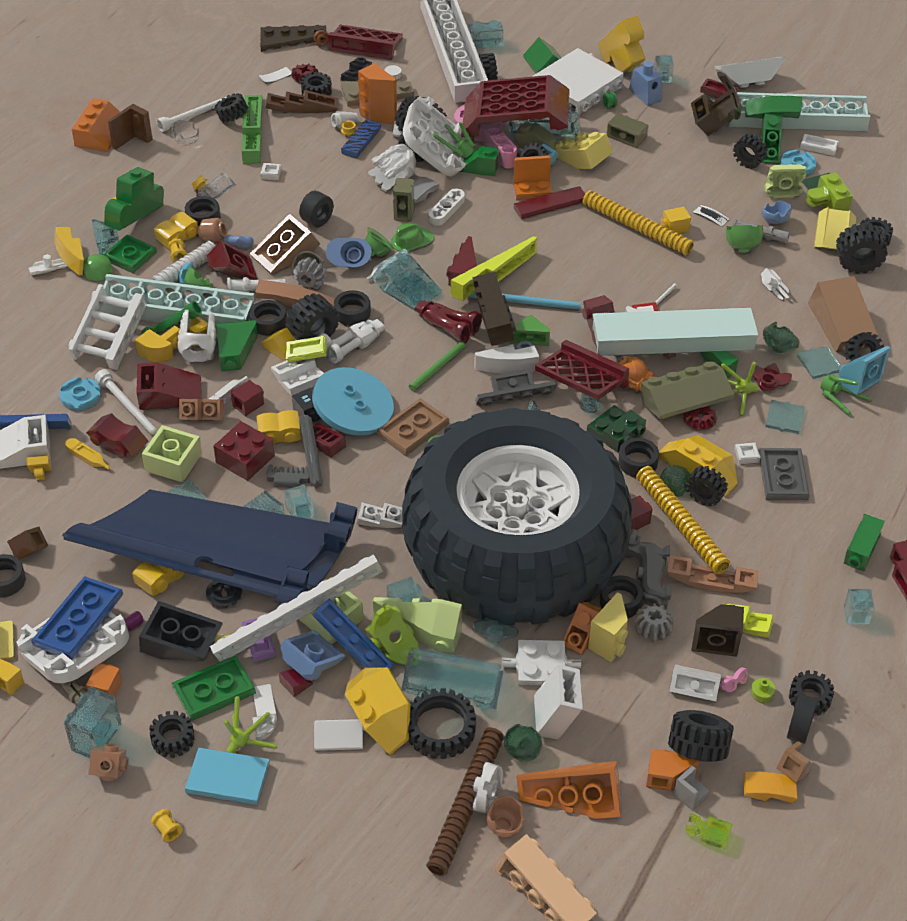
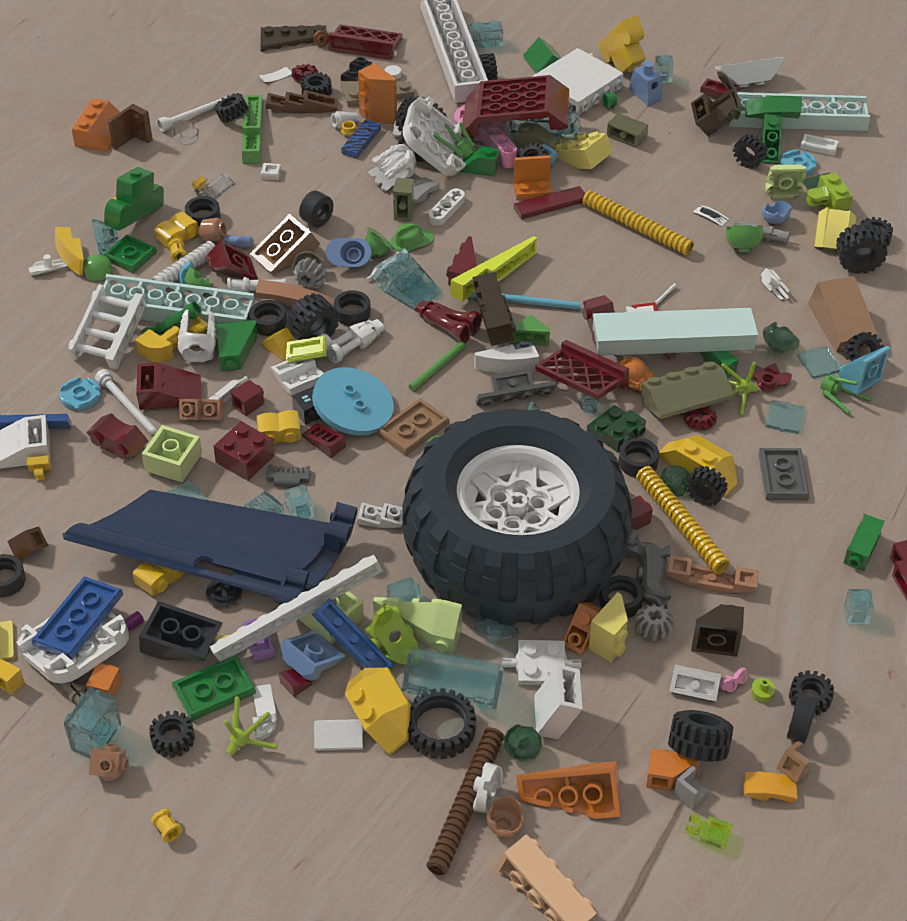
yellow piece [65,438,111,470] -> none
medium azure tile [185,747,270,805] -> none
dark grey axle [299,415,323,488] -> none
yellow brick [660,206,691,234] -> none
neon yellow slope [727,604,774,638] -> none
white tile [734,443,760,465] -> none

